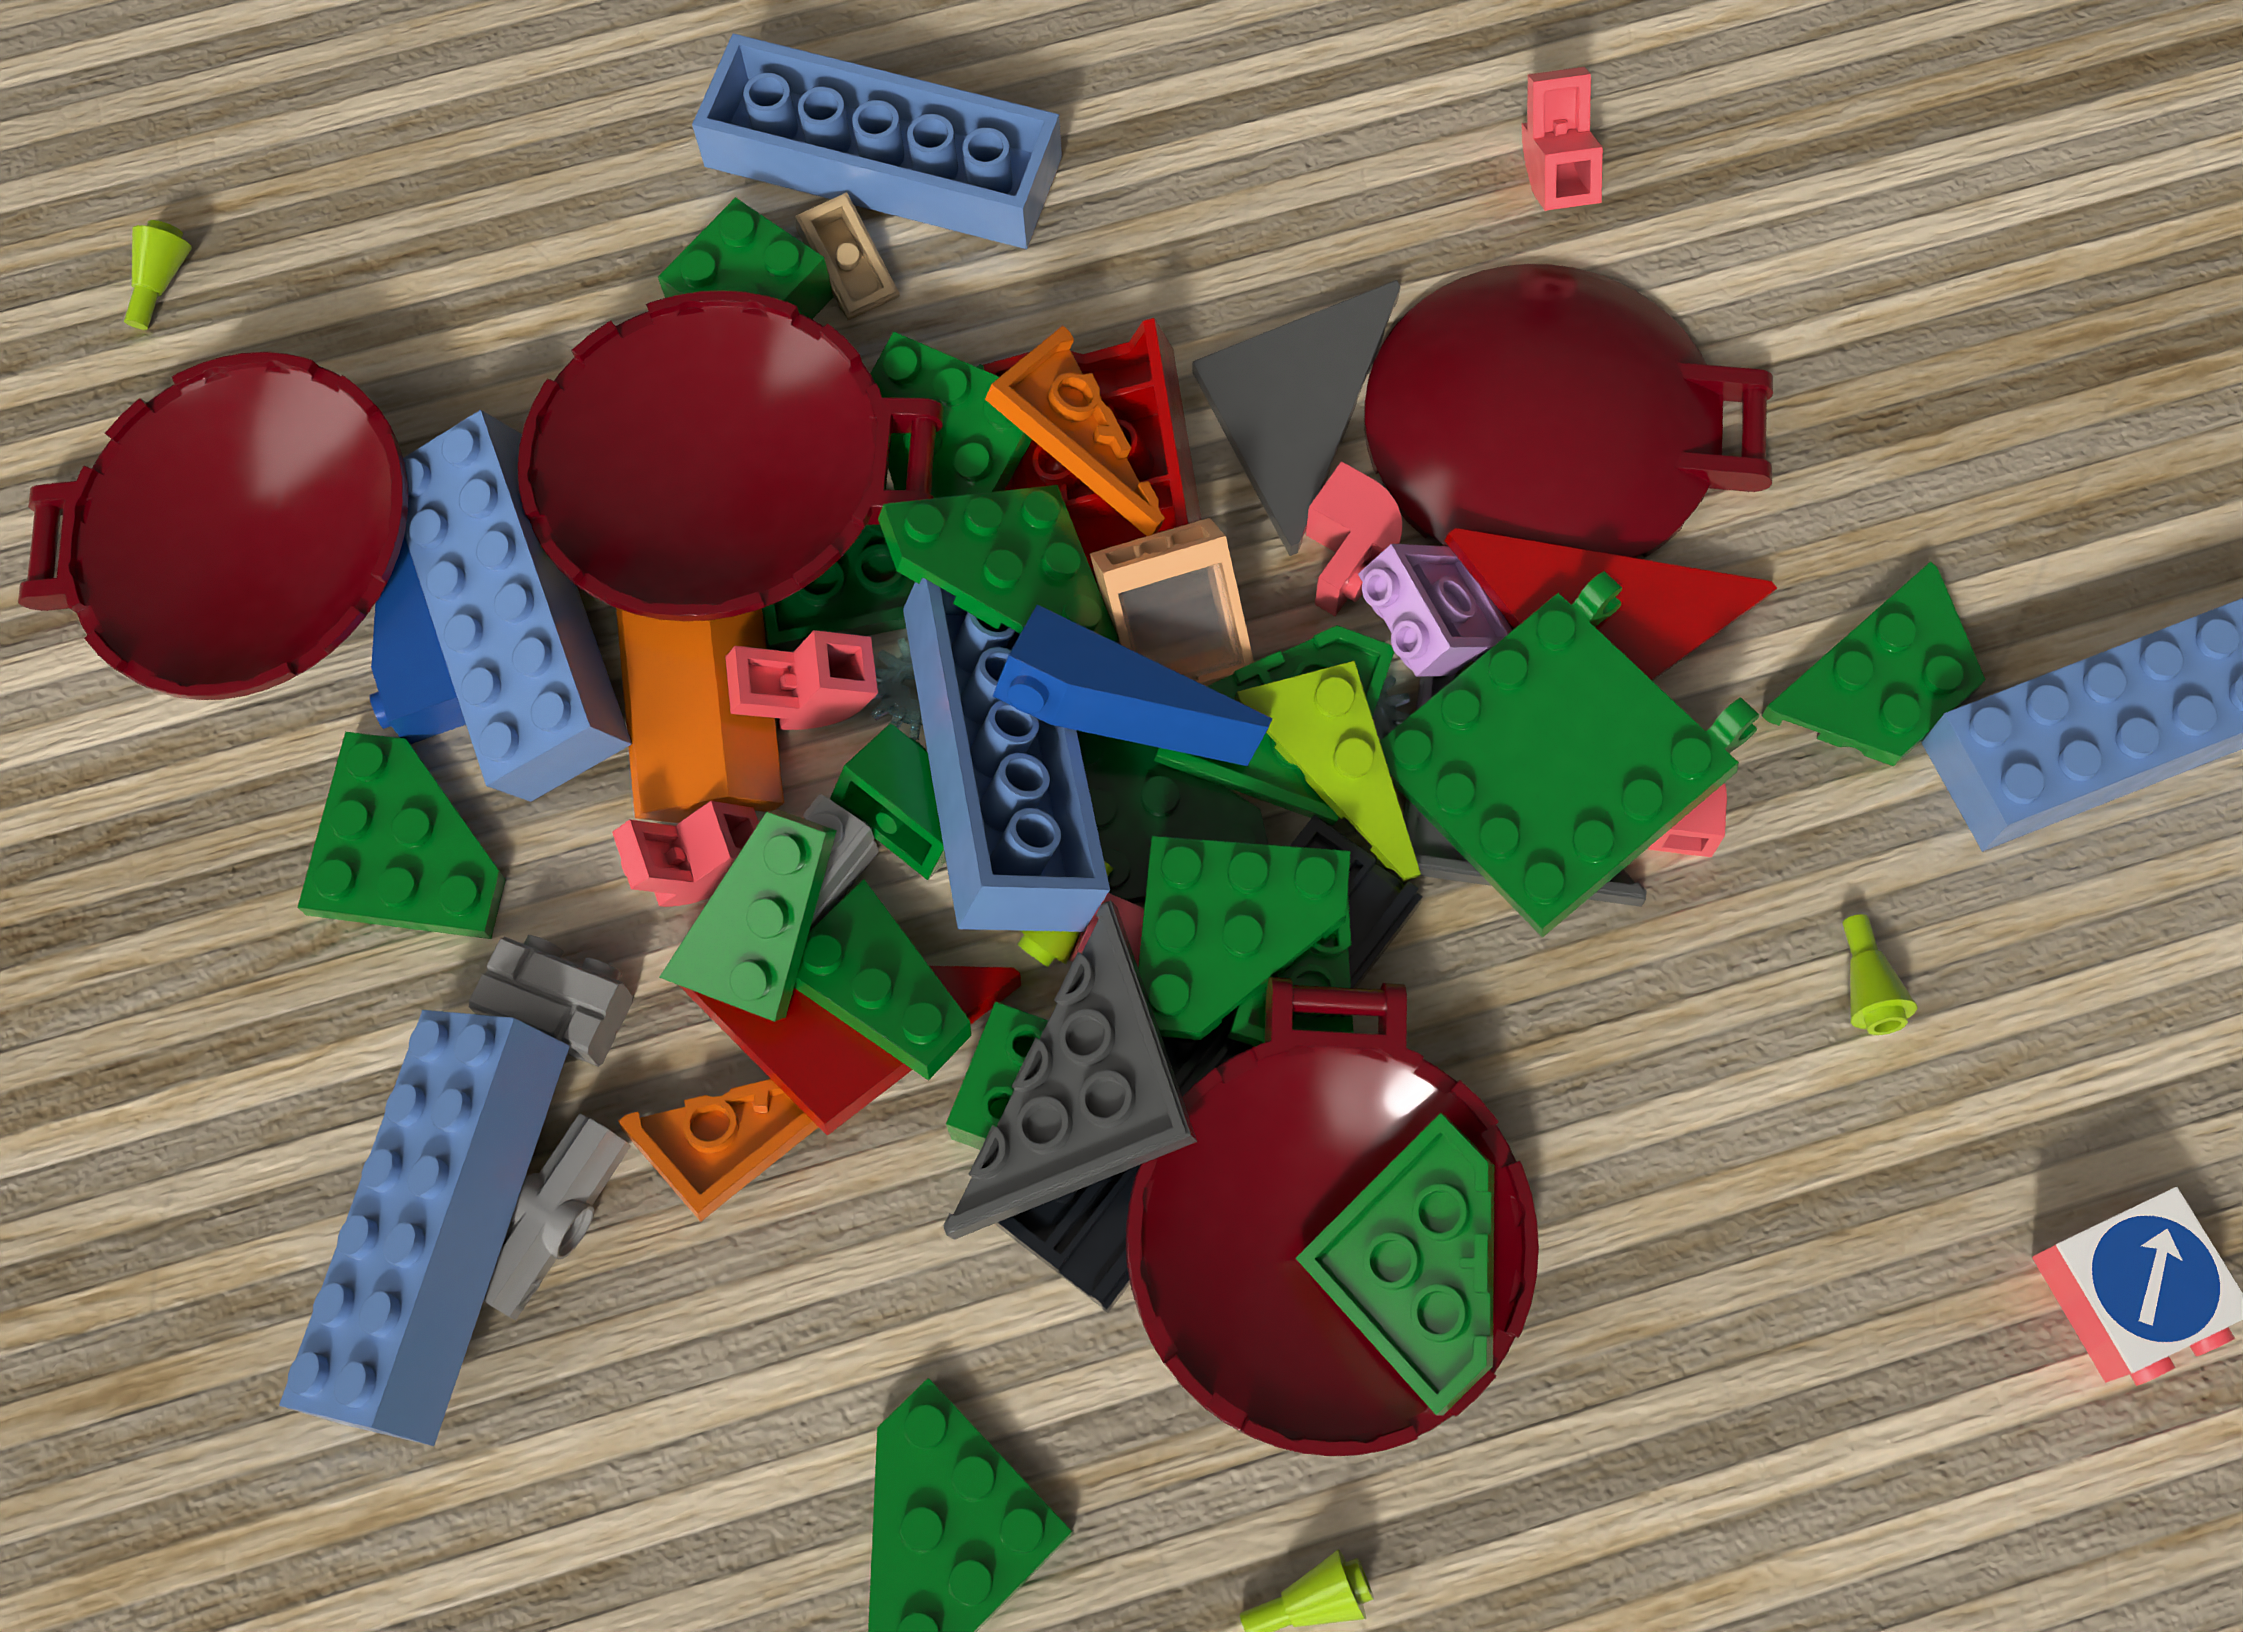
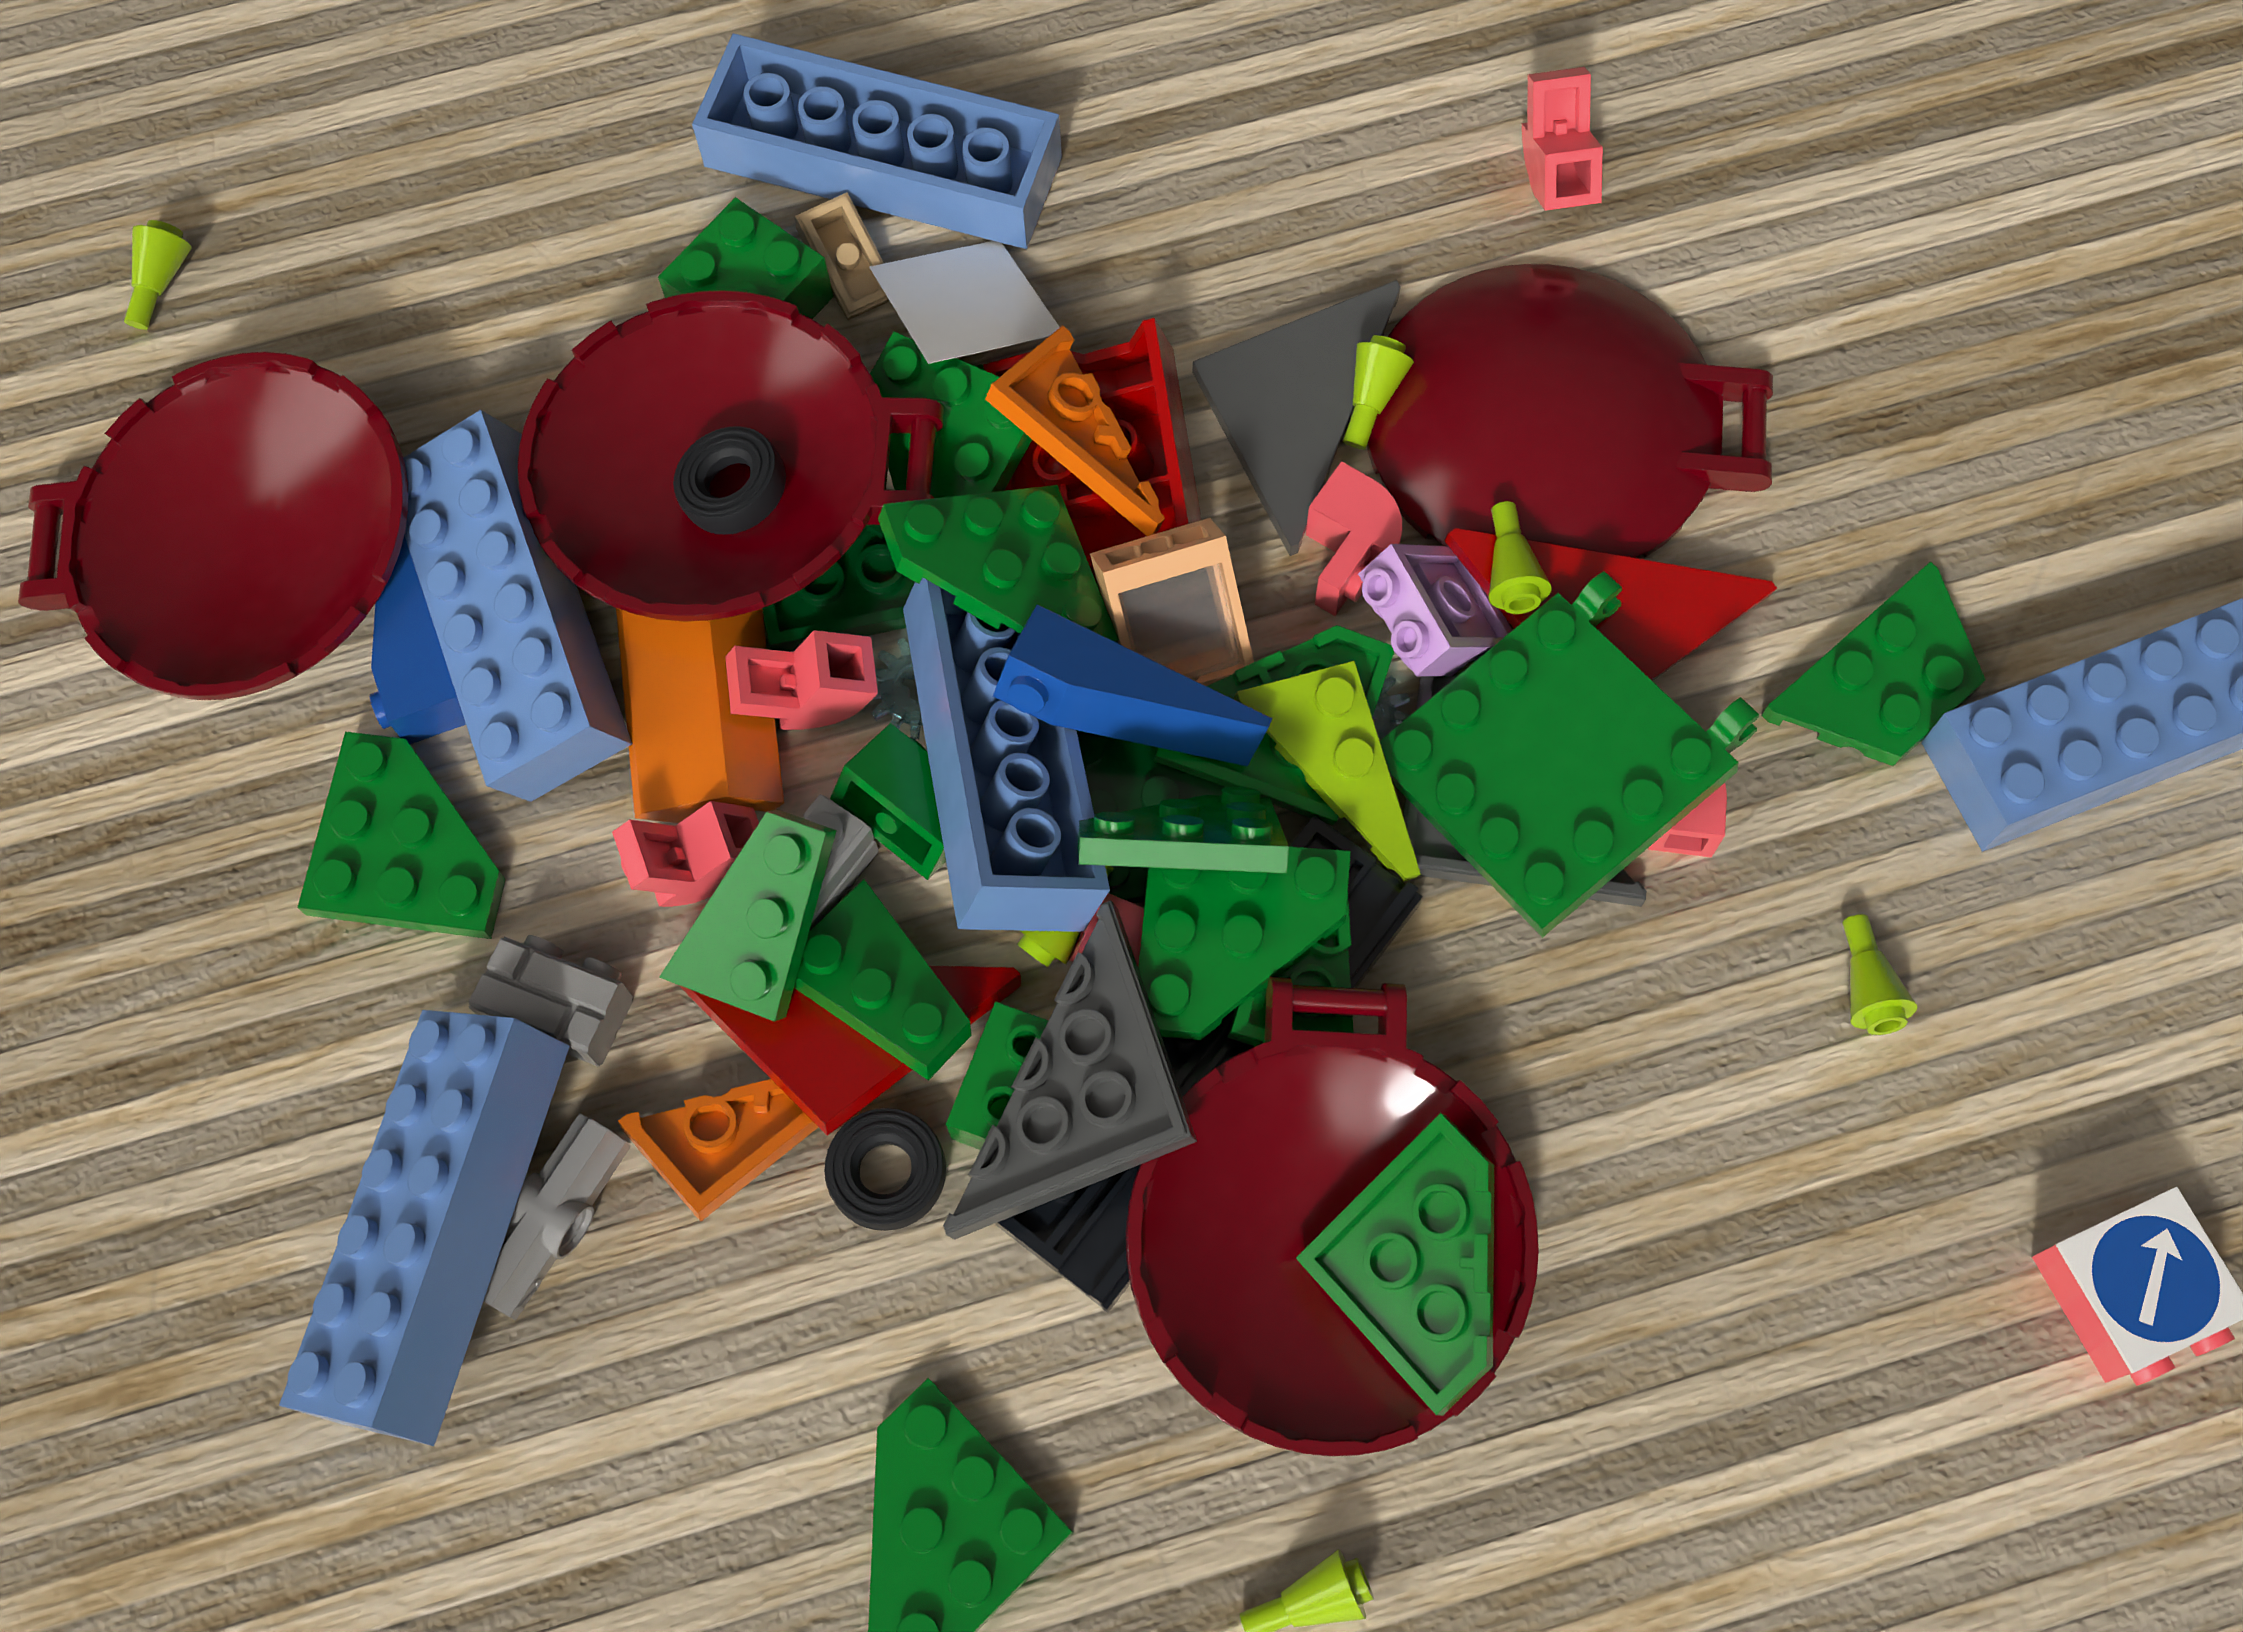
none -> black tyre [673,426,786,535]
none -> black tyre [824,1108,946,1231]
none -> white sticker [869,241,1060,364]
none -> green plate [1078,787,1289,873]
none -> lime cone [1343,335,1414,450]
none -> lime cone [1489,501,1552,614]

